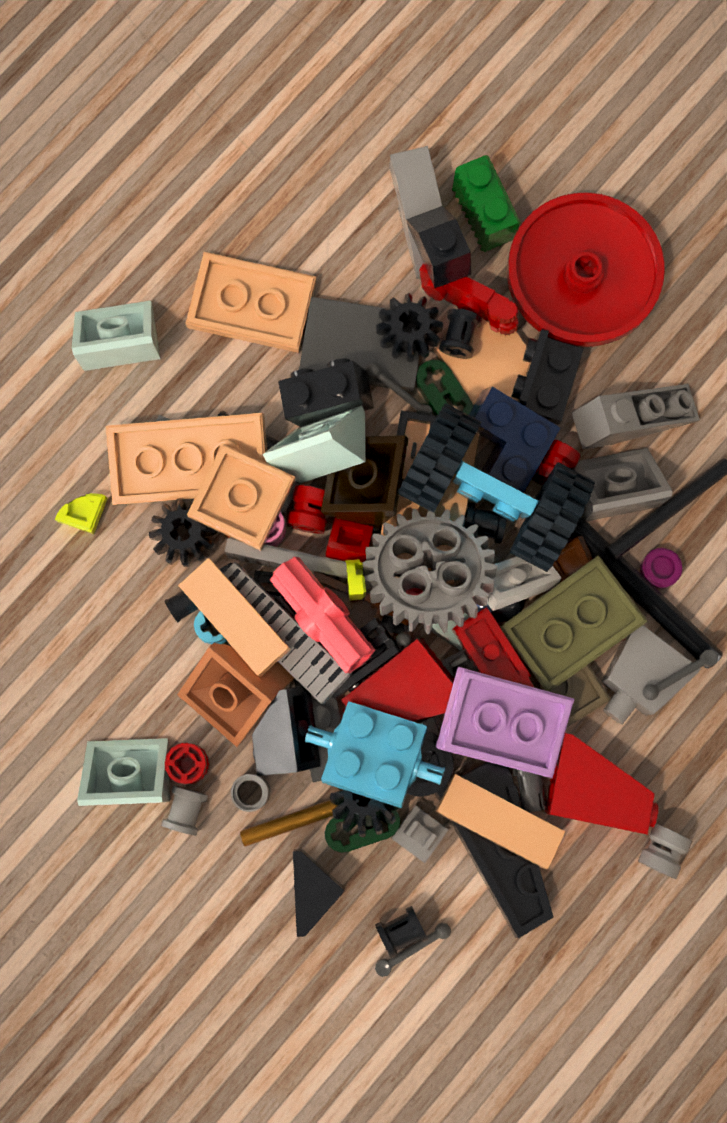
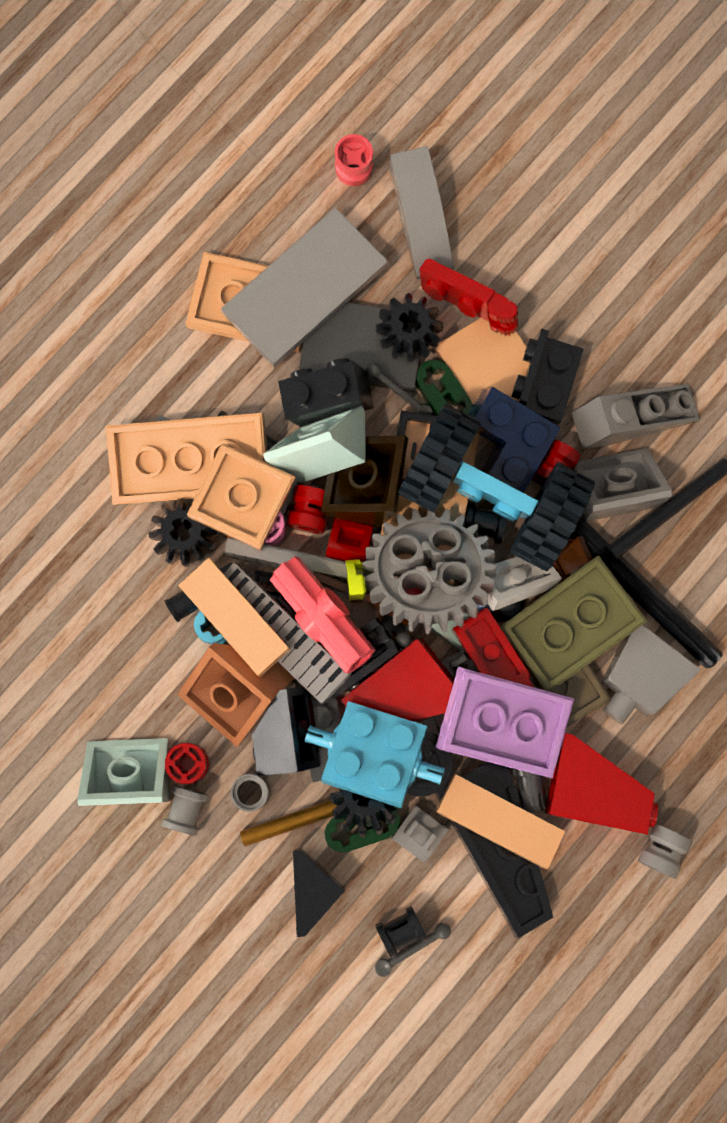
neon yellow tile [55,493,108,534] -> none
light aqua slope [72,301,160,371] -> none
black slope [406,206,471,288] -> none
black bush [439,309,482,359] -> none
green brick [452,155,521,252] -> none
red dish [507,193,665,347] -> none
magenta tile [640,548,682,589] -> none
dark grey hinge [642,650,718,700] -> none
none -> light grey tile [221,208,388,368]
none -> coral wheel [335,134,373,186]

